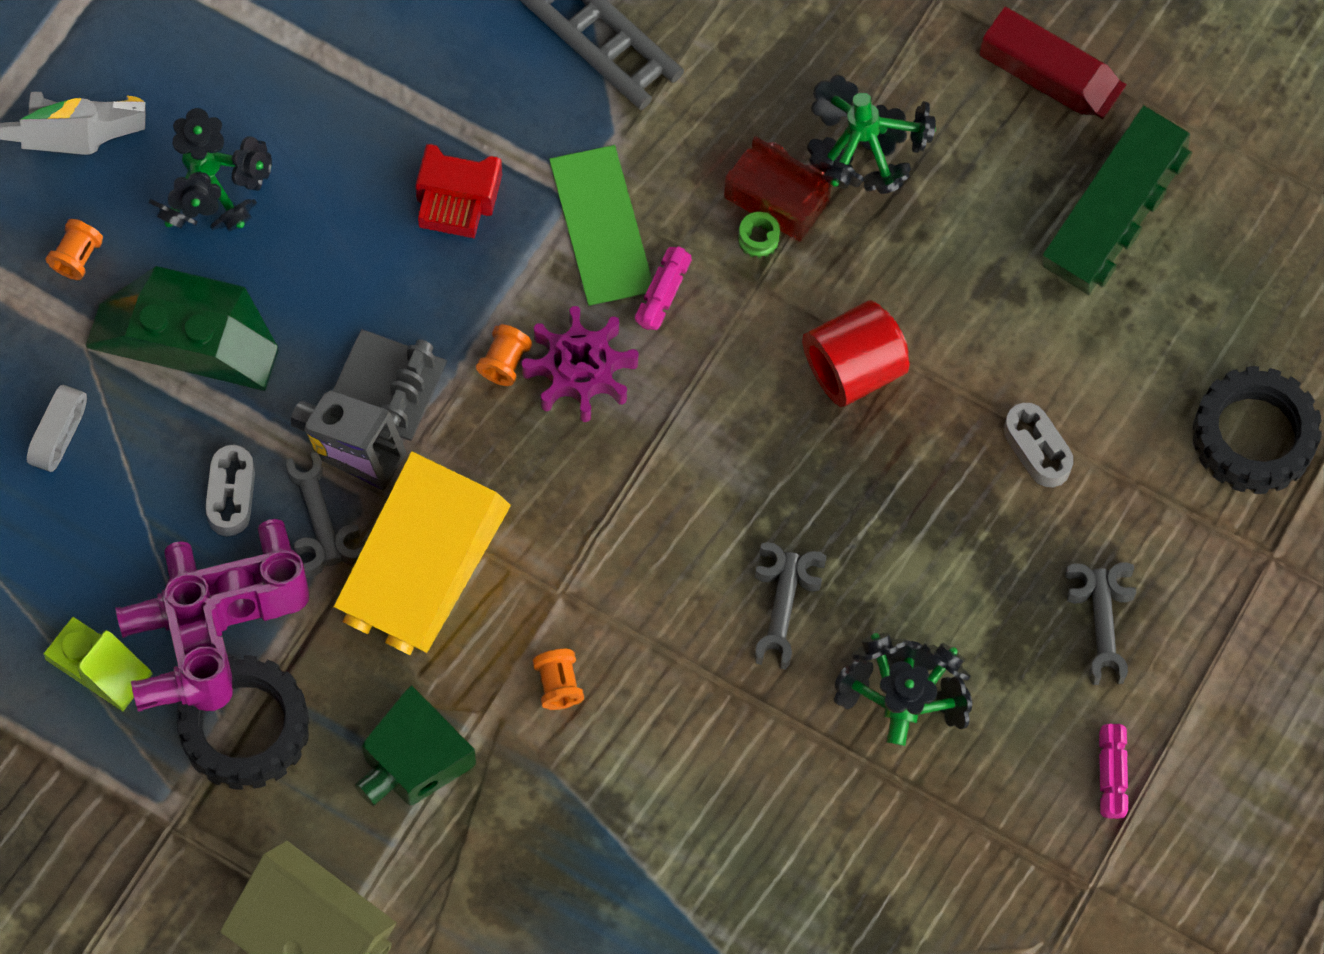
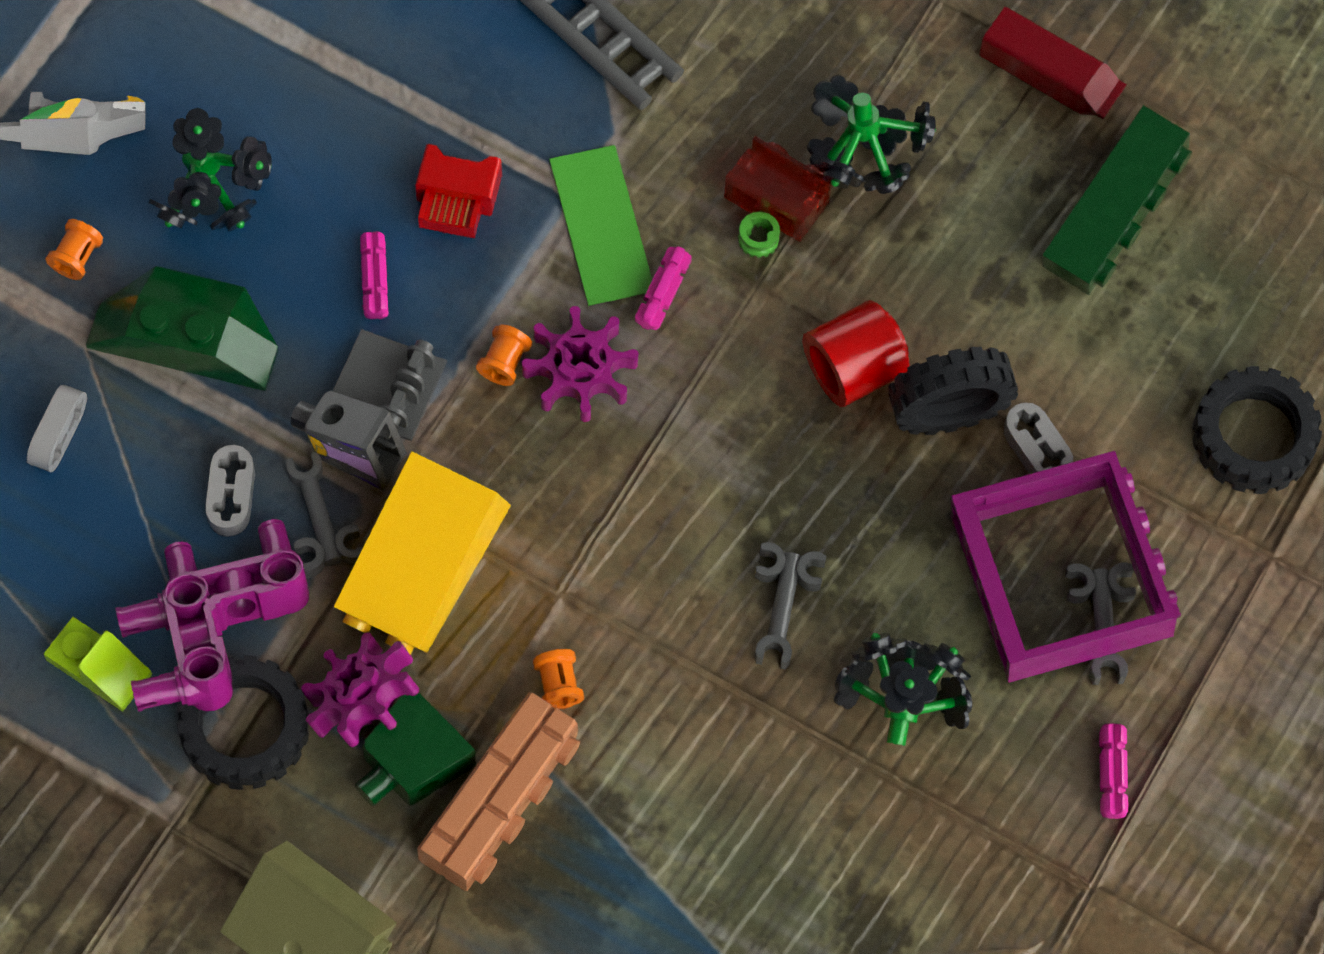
none -> magenta gear [301,632,419,747]
none -> dark pink axle [360,231,389,320]
none -> nougat brick [417,692,580,891]
none -> black tyre [888,347,1018,435]
none -> magenta window [951,451,1181,683]

